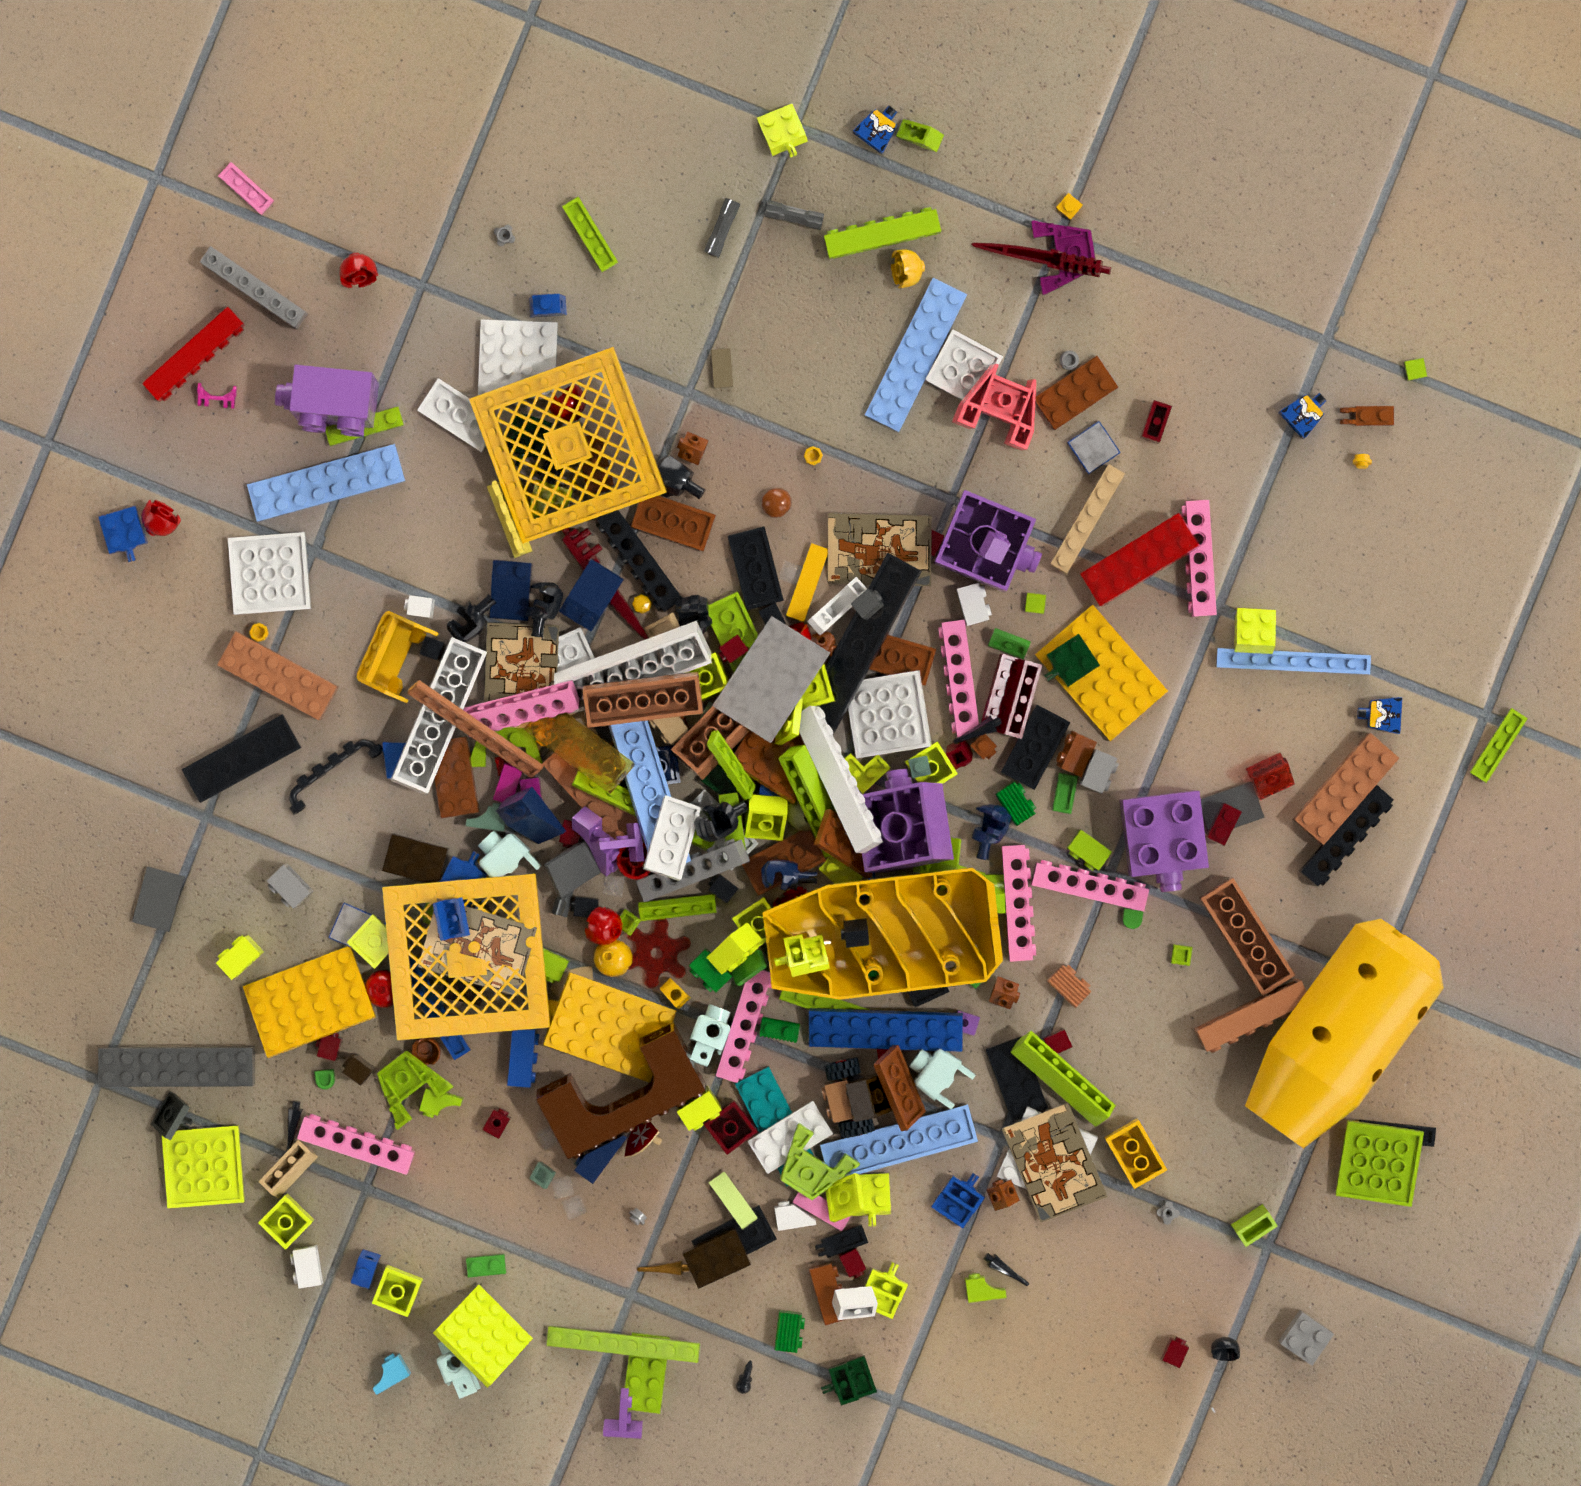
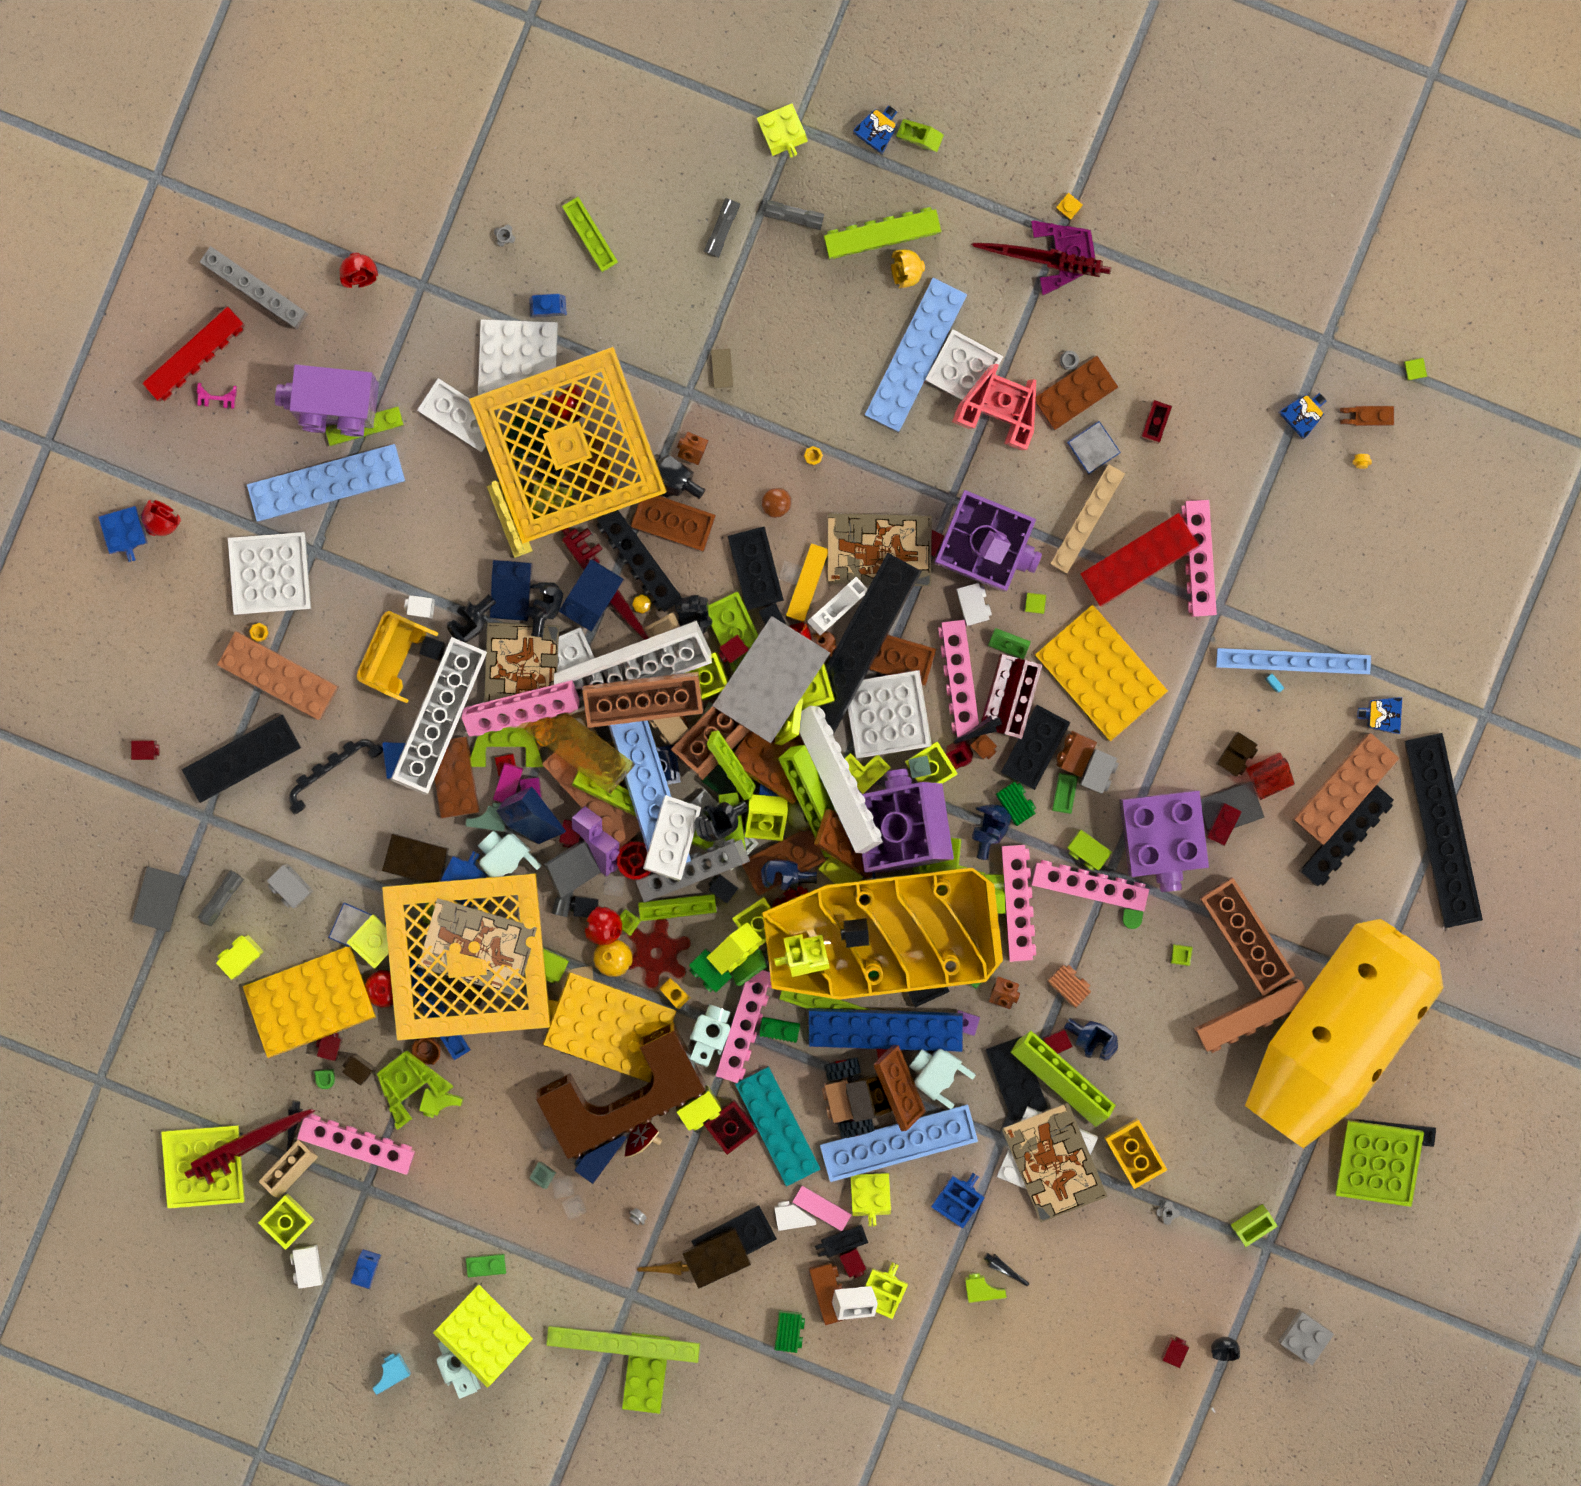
dark grey brick [98,1046,255,1087] -> none
pearl dark grey tile [151,1091,192,1140] -> none
bright pink tile [218,162,274,215] -> none
neon yellow brick [372,1265,423,1317] -> none
nougat tile [407,680,544,778] -> none
blue bracket [433,897,470,941] -> none
dark red brick [482,1107,511,1139] -> none
blue brick [507,1029,539,1088] -> none
medium lavender bracket [592,823,644,862] -> none
medium lavender bracket [603,1388,643,1439] -> none
yellowish green tile [709,1172,758,1229] -> none
black bar [736,1360,753,1394] -> none
white plate [748,1101,833,1174] -> none
lime wing [780,1123,860,1200] -> none
dark green plate [821,1355,877,1406] -> none
neon yellow plate [826,1173,865,1222] -> none
dark grey brick [851,589,884,620] -> none
dark orange brick [986,1179,1020,1211] -> none
dark green plate [1044,634,1100,687] -> none
neon yellow brick [1234,608,1276,654] -> none
lime plate [1469,708,1528,783] -> none
none -> dark red brick [131,741,160,760]
none -> dark red piece [184,1109,315,1185]
none -> dark grey axle [198,870,244,926]
none -> dark blue piece [1064,1018,1118,1061]
none -> dark brown piece [1216,732,1258,777]
none -> medium azure tile [1265,674,1284,693]
none -> black plate [1404,733,1483,928]

